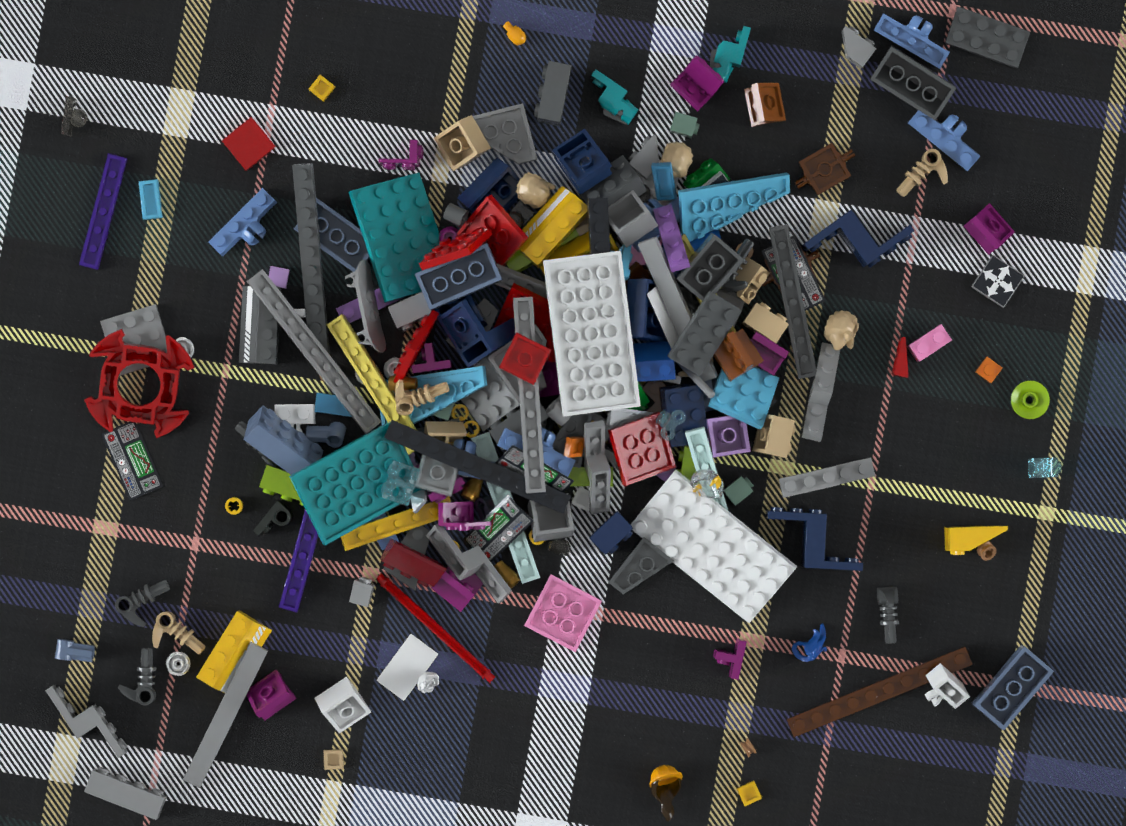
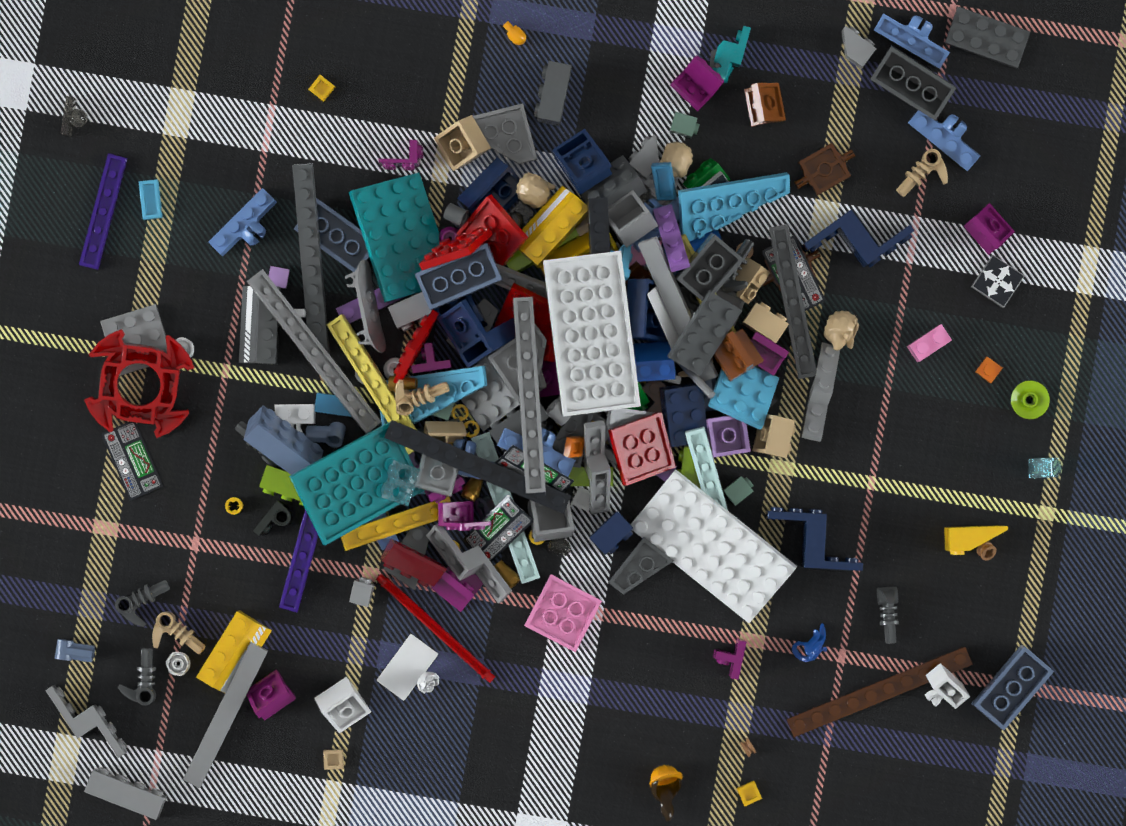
red tile [222,117,276,171] -> none
light grey slope [410,489,427,514] -> none
red tile [499,332,551,385] -> none
teal plate [591,69,639,125] -> none
clear light blue piece [656,410,686,441] -> none
clear hair [690,469,723,498] -> none
light grey bracket [779,457,875,498] -> none
red slope [891,337,908,378] -> none

